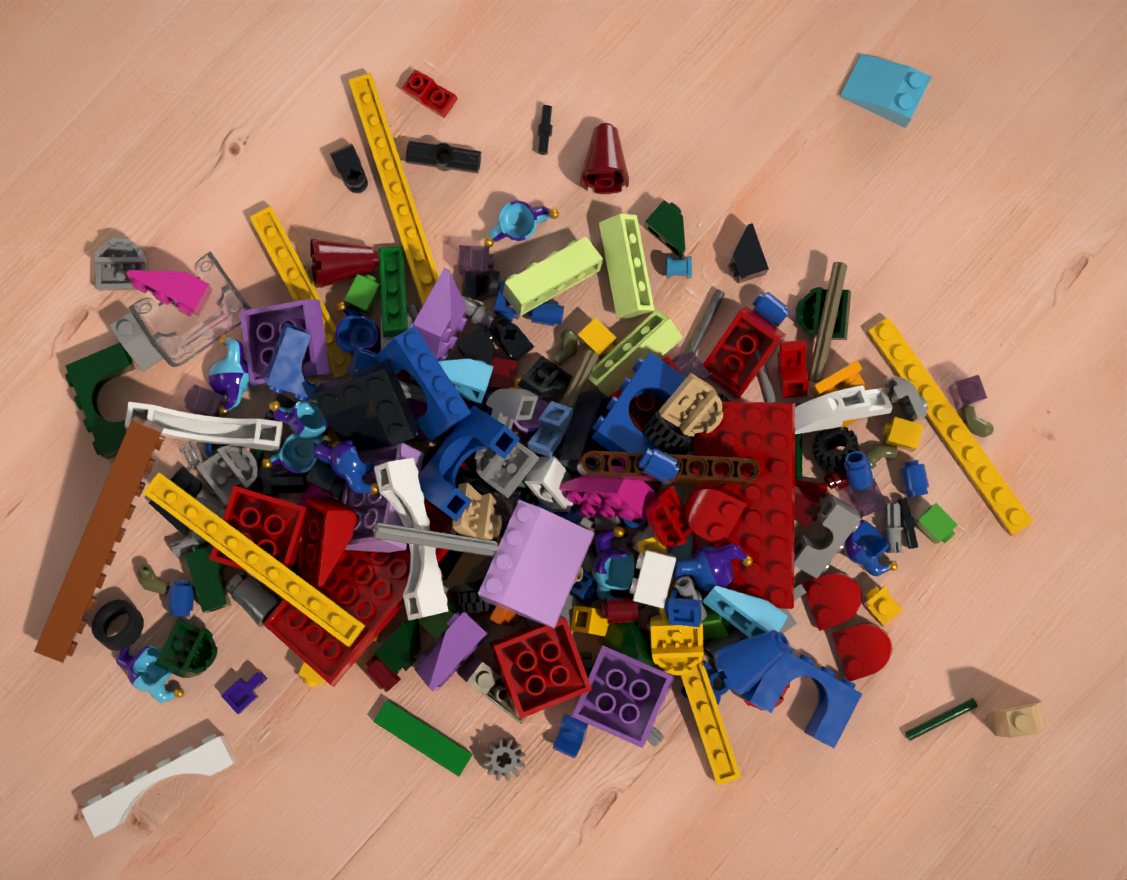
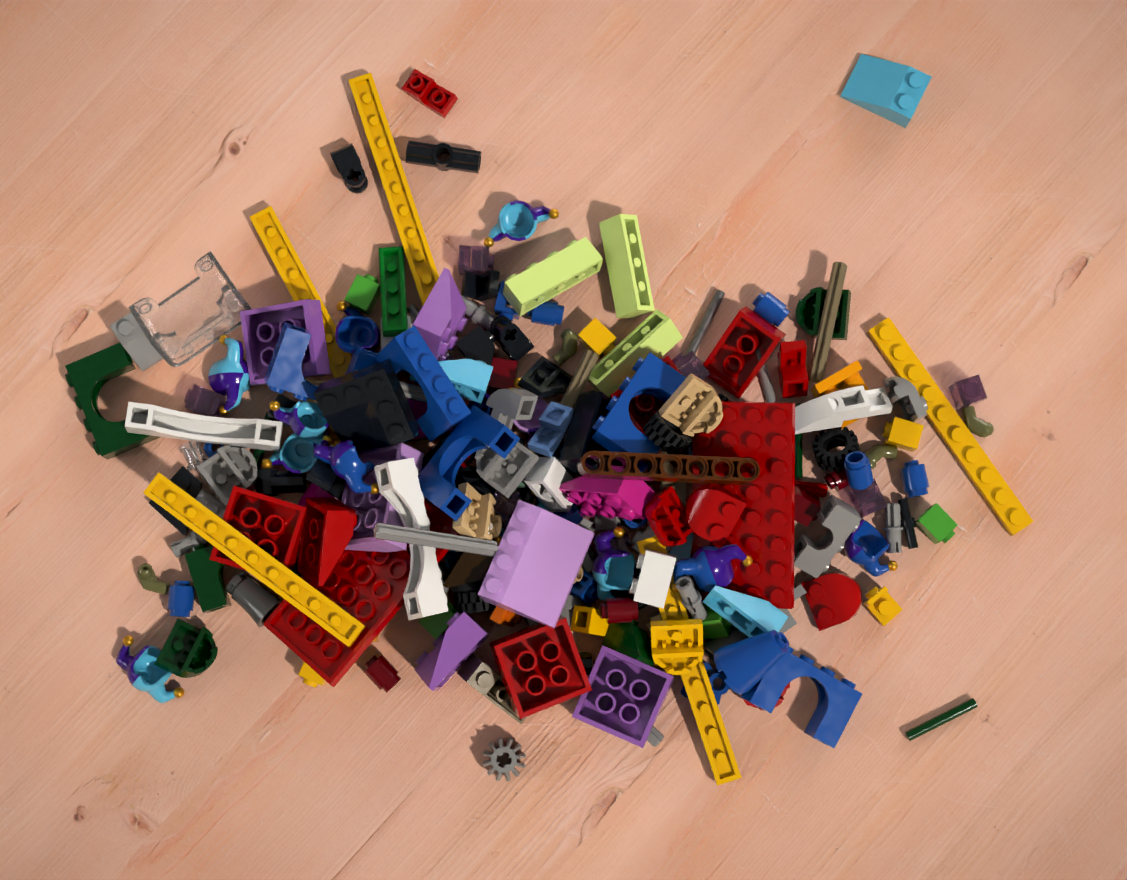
dark orange brick [34,416,165,663] -> none
white arch [81,734,238,838] -> none
black tyre [92,599,144,651] -> none
light grey slope [94,238,148,291] -> none
dark pink slope [126,270,213,317] -> none
dark purple plate [221,671,268,714] -> none
dark red cone [310,239,379,288] -> none
green tile [373,700,473,777] -> none
dark green slope [374,619,421,674] -> none
black bar [537,105,553,155] -> none
blue bracket [553,714,589,758] -> none
dark red cone [580,123,629,194] -> none
blue brick [638,447,680,483] -> none
dark green slope [644,200,686,259] -> none
blue bracket [664,589,702,627] -> none
dark azure bush [666,256,692,279] -> none
black slope [728,223,769,284] -> none
red slope [831,623,893,681] -> none
tan slope [991,701,1047,738] -> none

